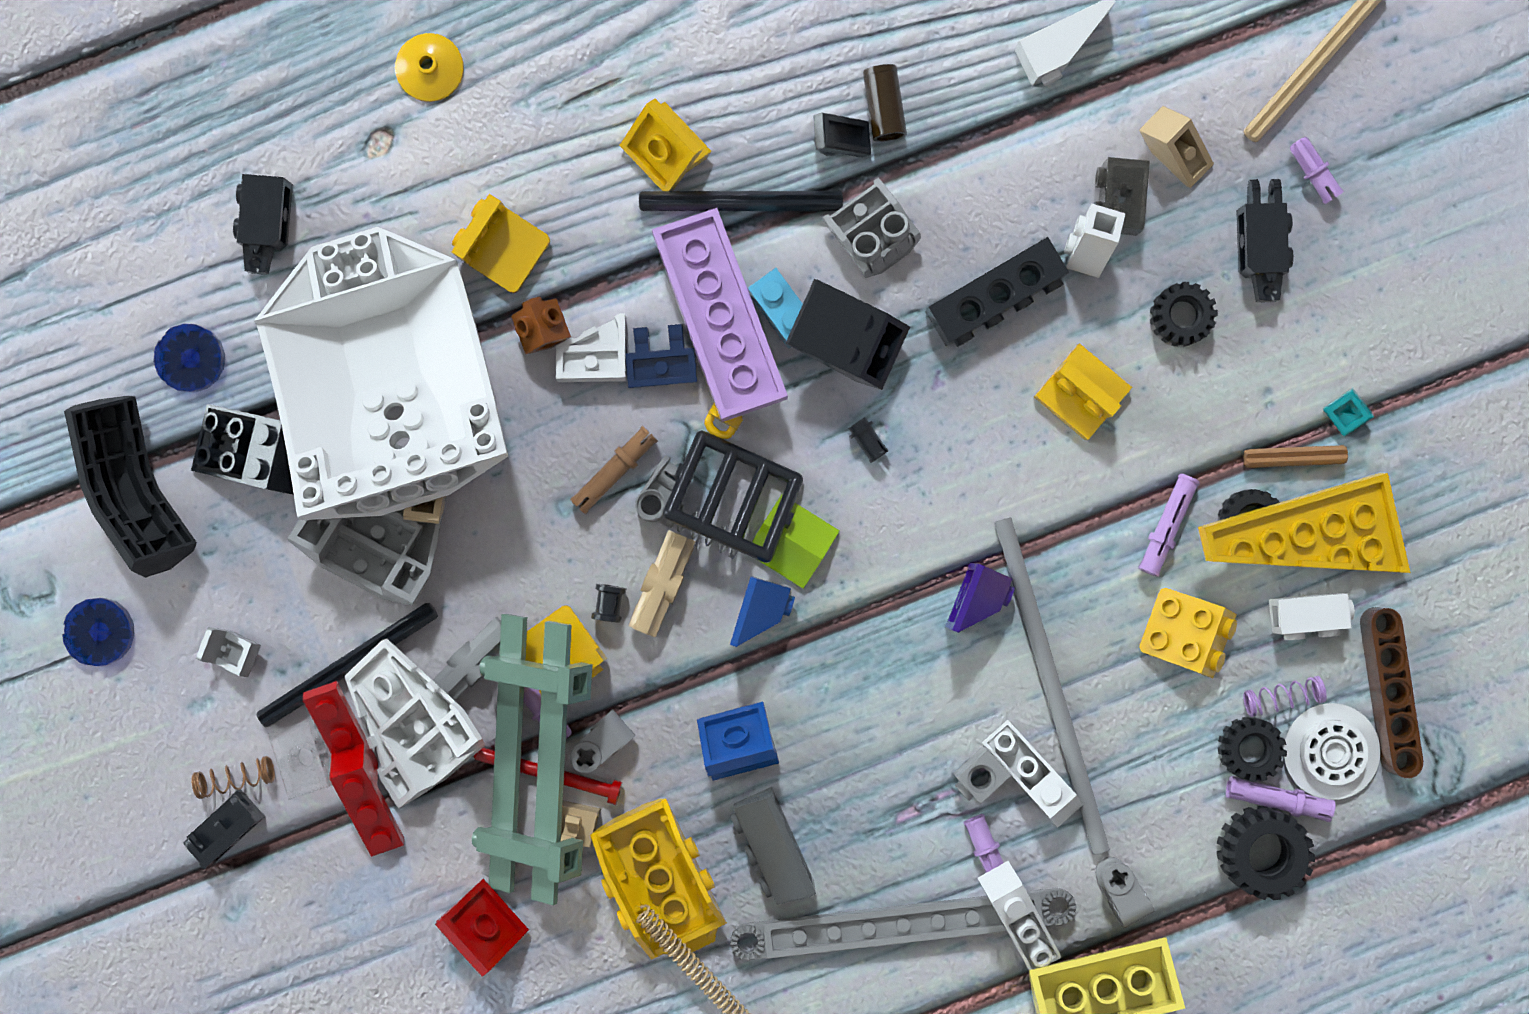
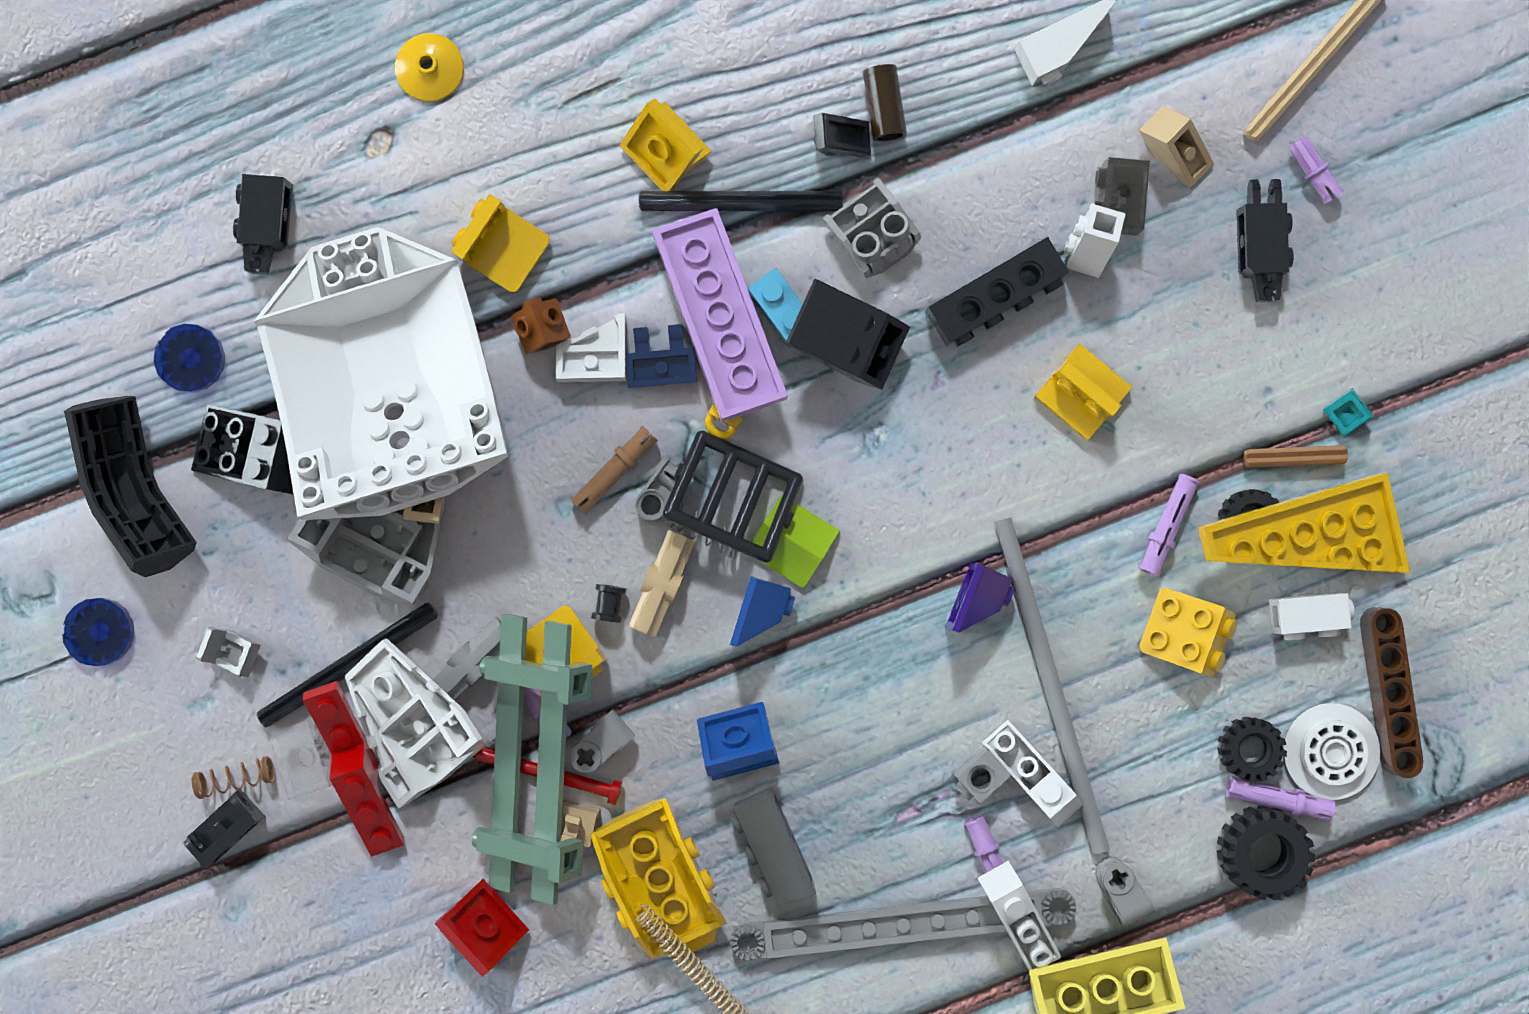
black pin [848,417,889,463] -> none
black tyre [1150,282,1218,347] -> none
lavender piece [1243,676,1327,717] -> none

